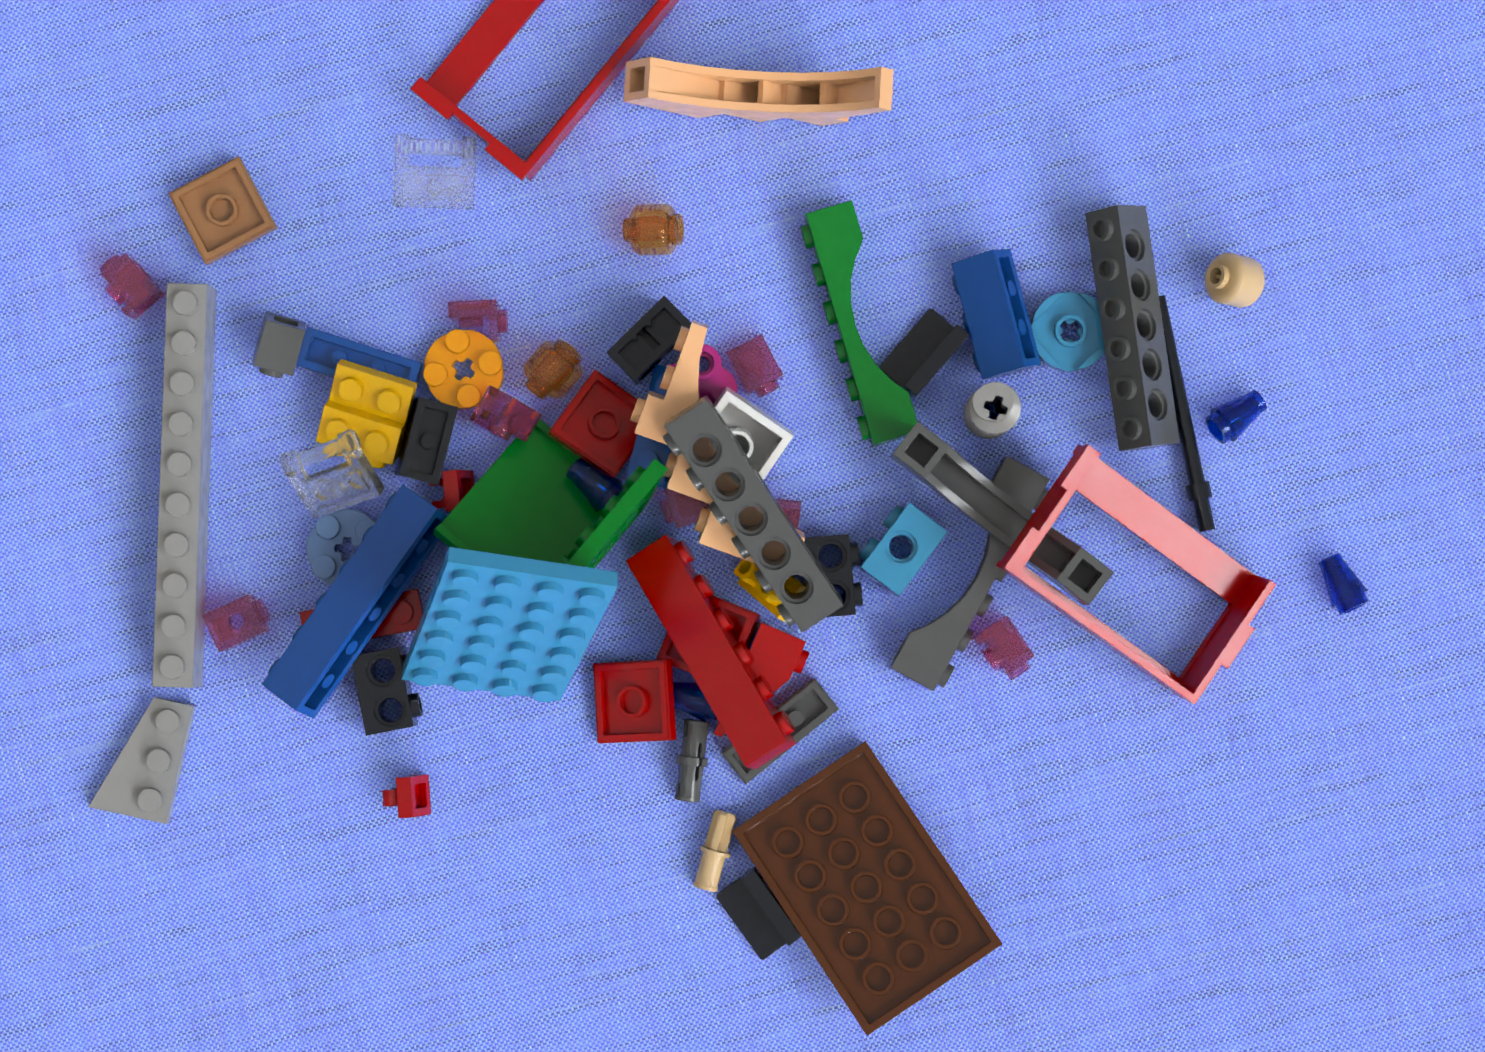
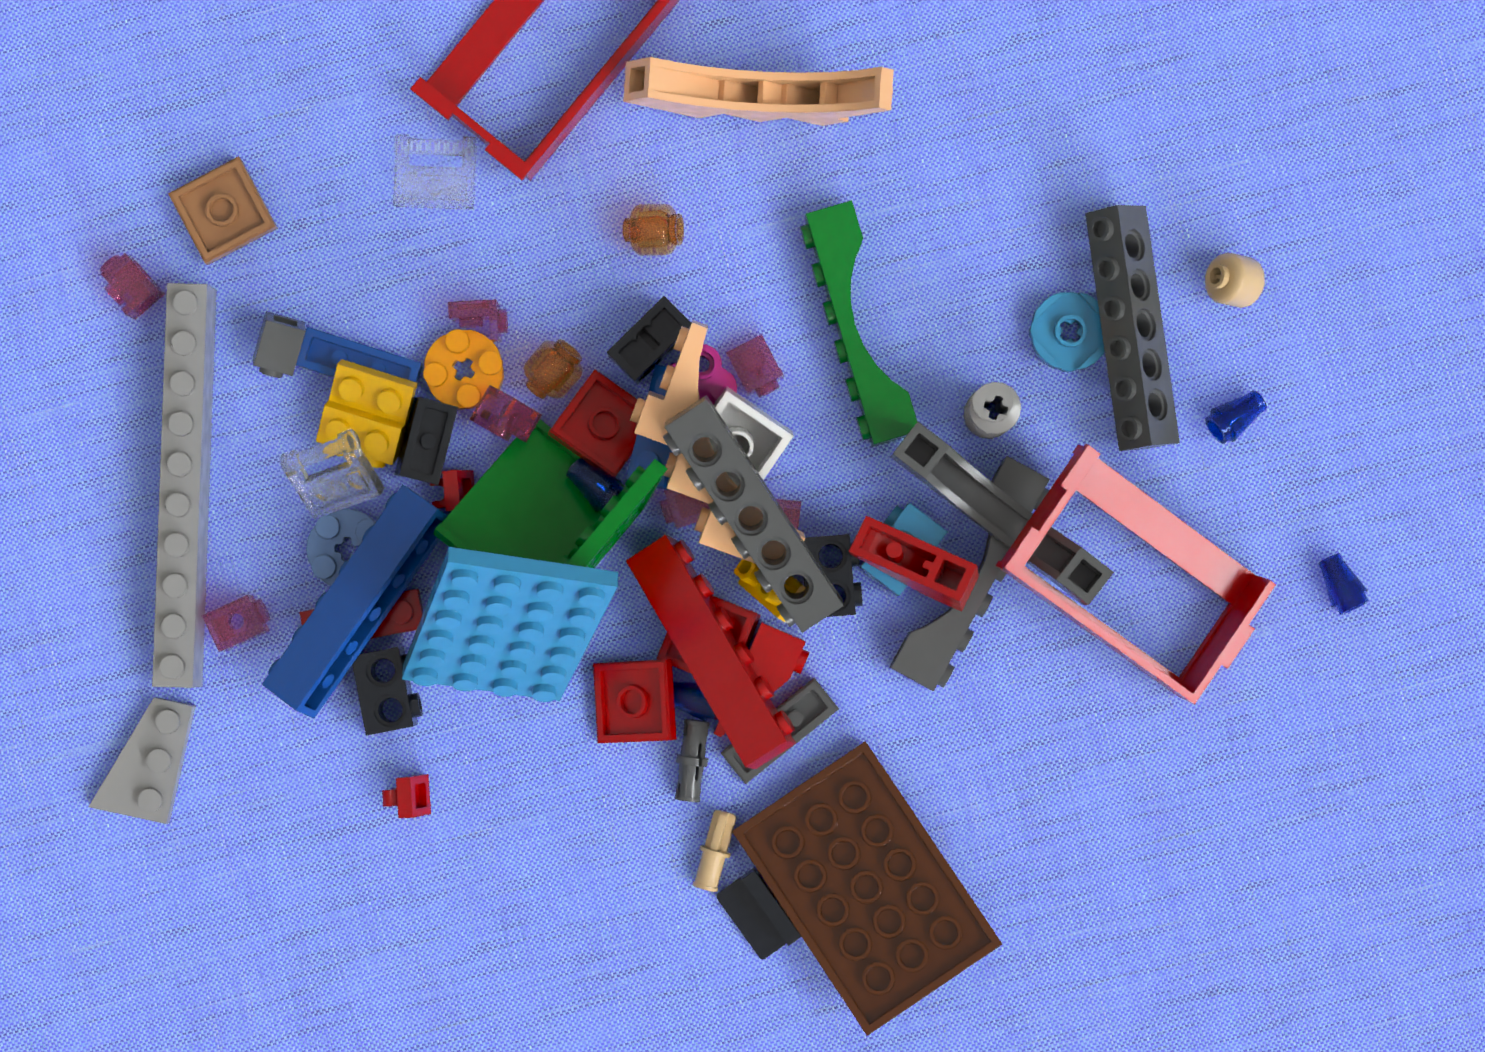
black panel [880,309,969,399] -> none
blue brick [951,249,1041,380] -> none
clear pink brick [971,616,1034,680] -> none
black bar [1159,295,1215,532] -> none
none -> red slope [849,516,979,612]

